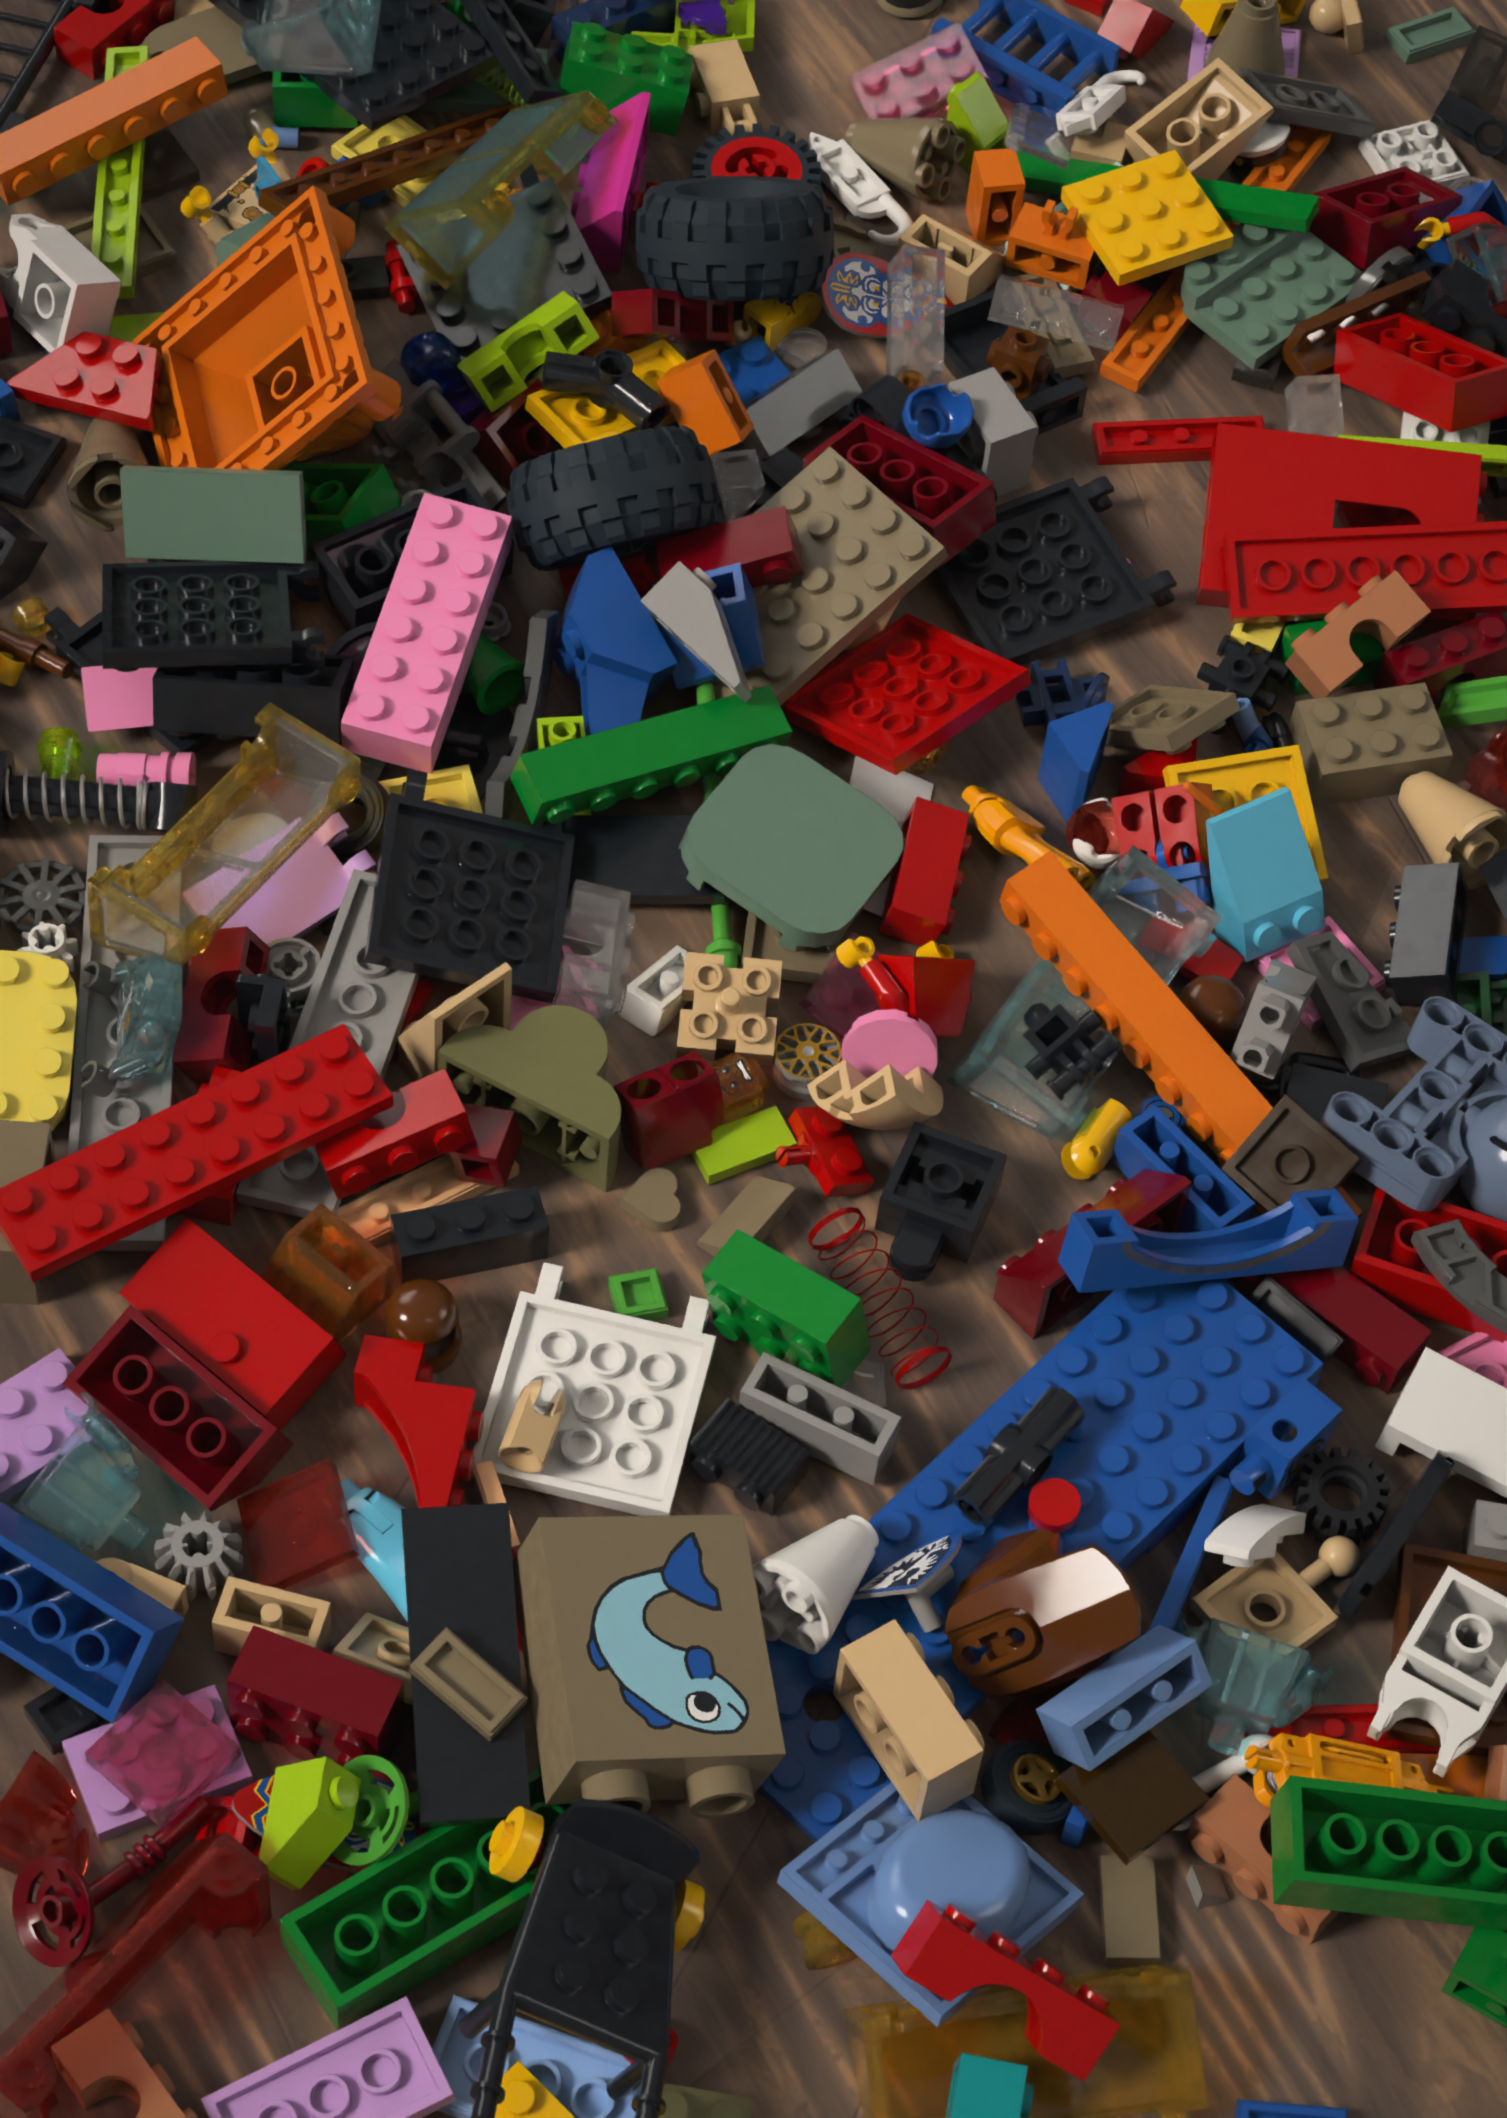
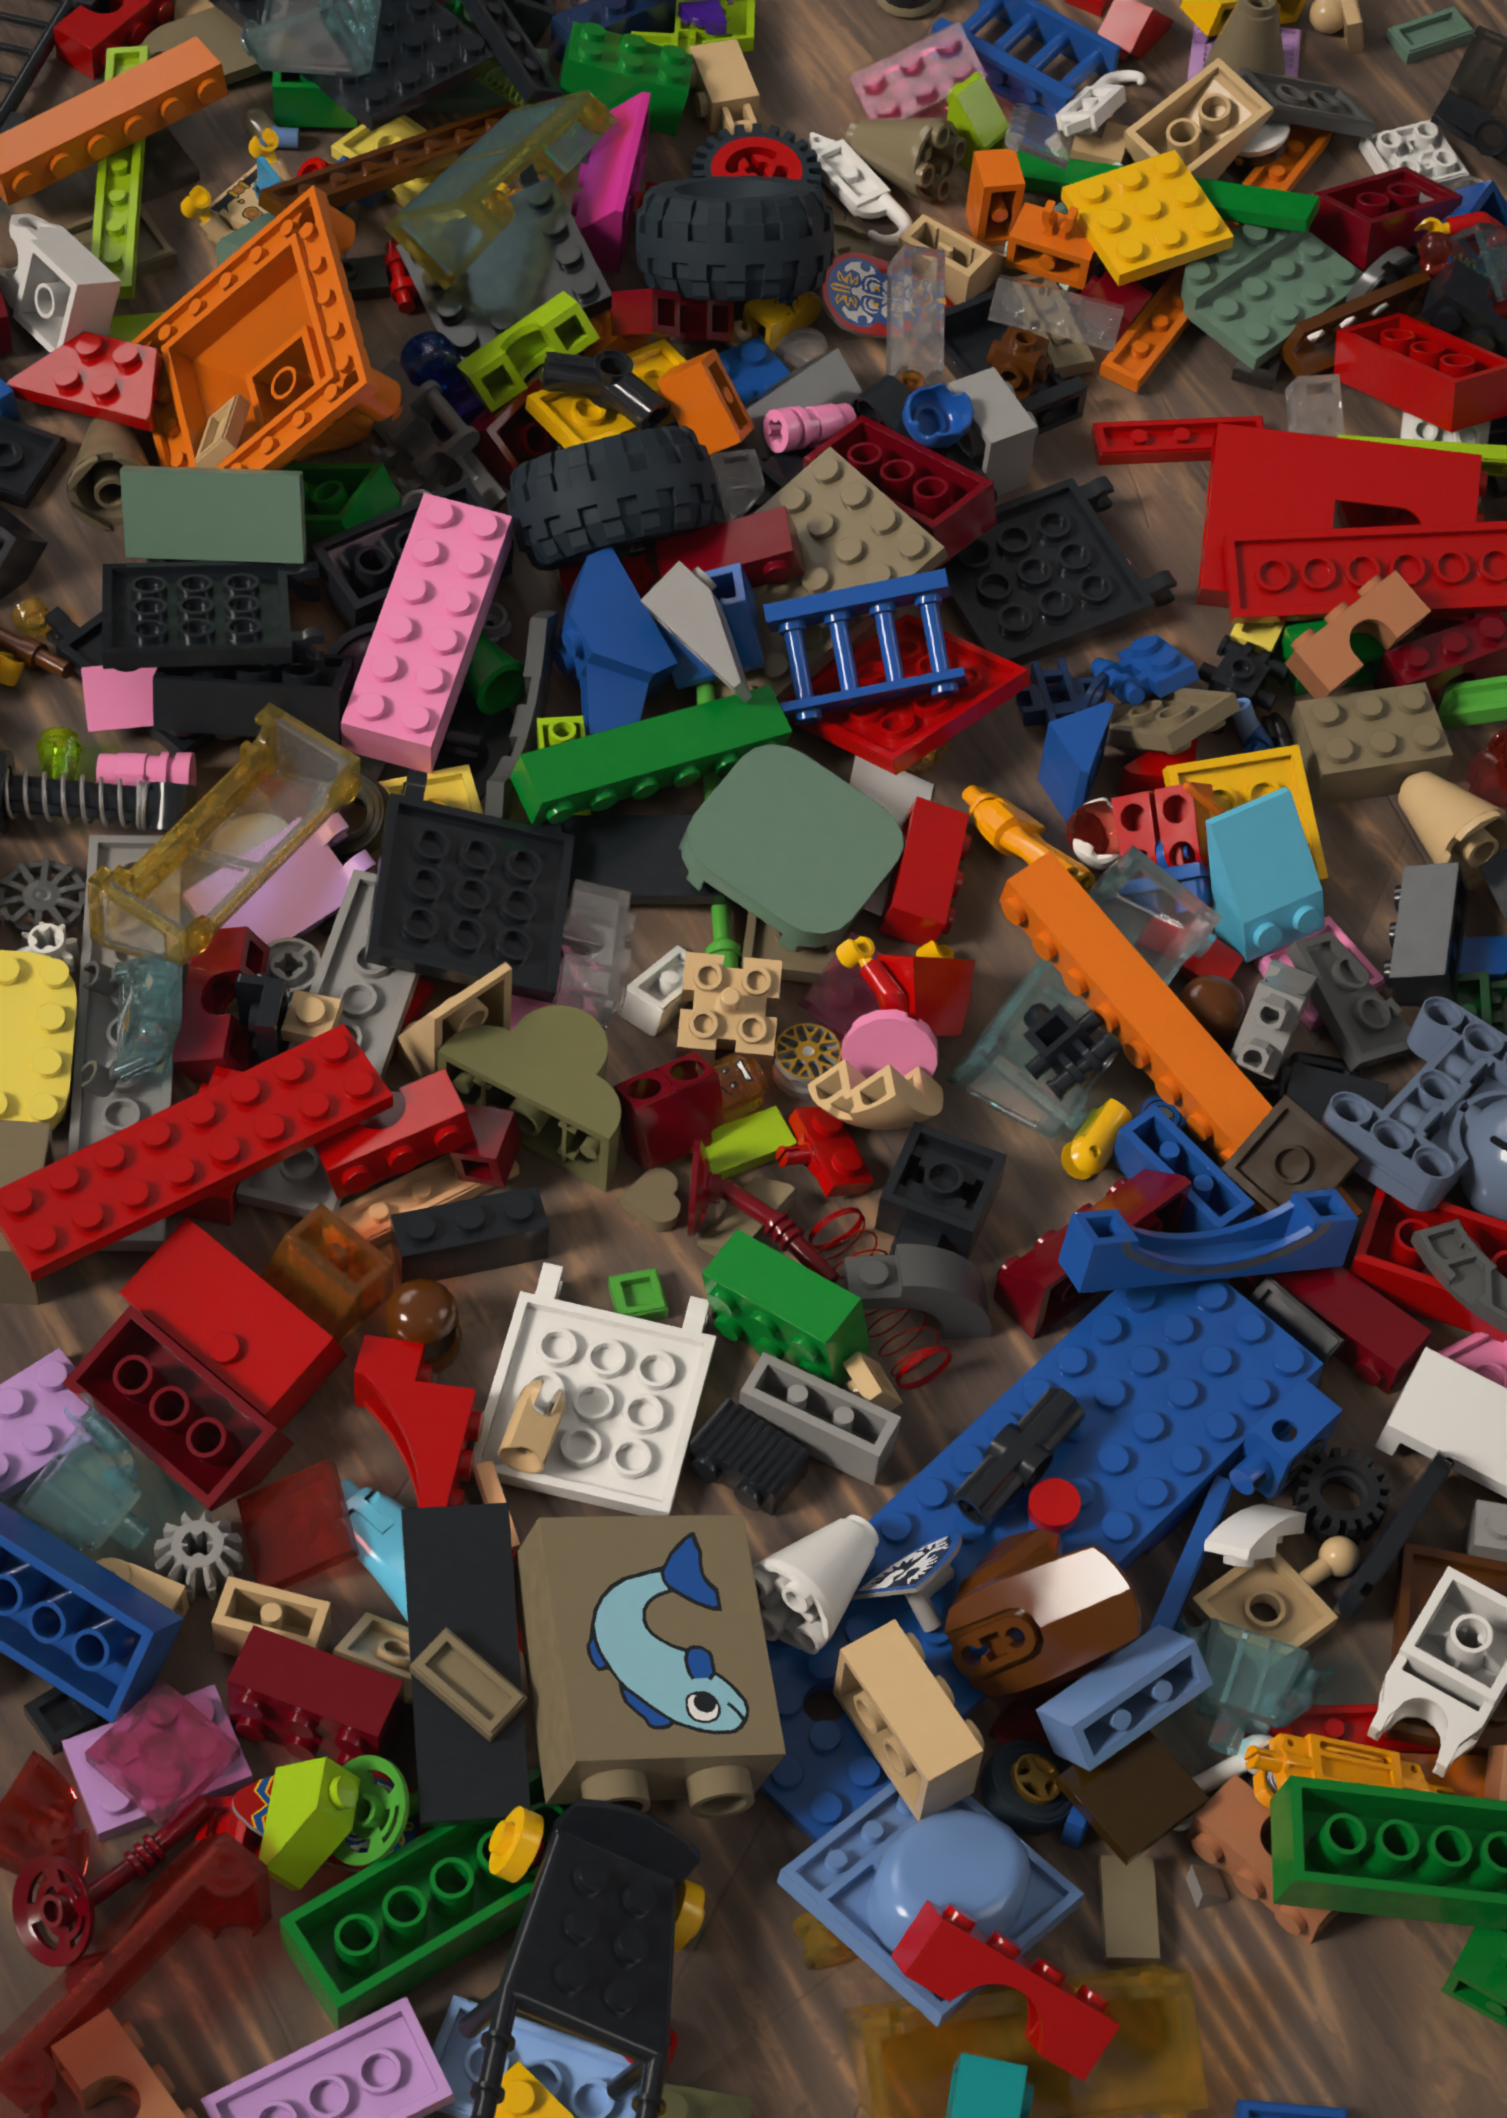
none -> tan tile [194,394,251,468]
none -> tan plate [281,990,343,1044]
none -> dark red dish [687,1137,840,1283]
none -> bright pink axle [763,403,857,453]
none -> blue fence [763,568,968,725]
none -> tan plate [842,1351,903,1412]
none -> dark grey arch [843,1244,992,1339]
none -> blue plate [1090,634,1200,705]
none -> clear red bar [1418,231,1452,296]

